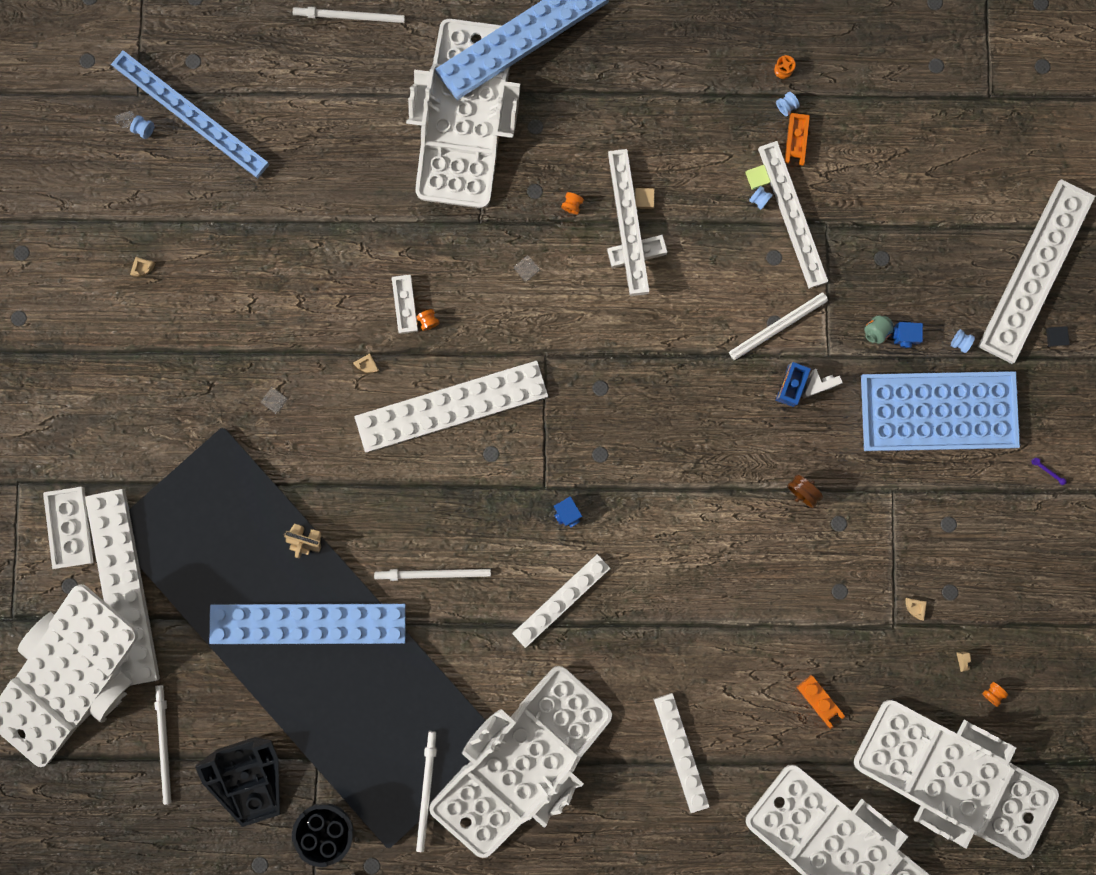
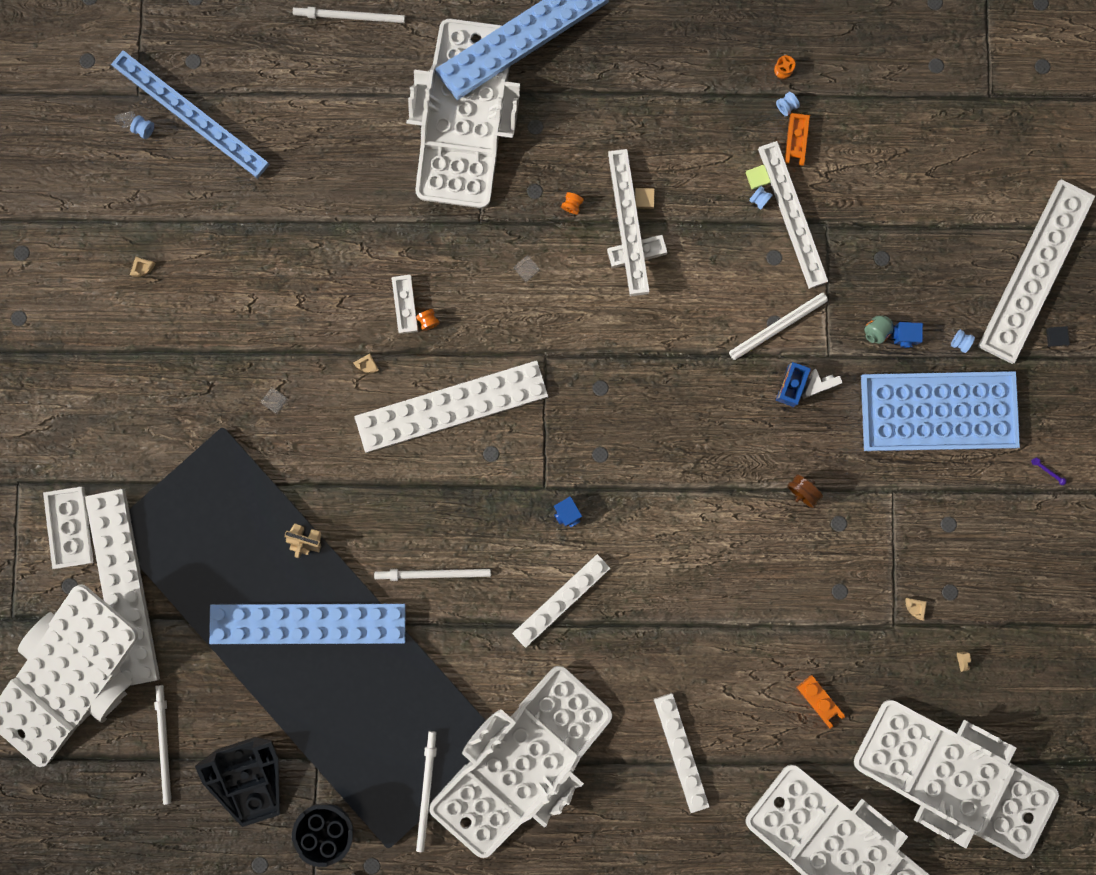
orange wheel [982,682,1008,707] -> none

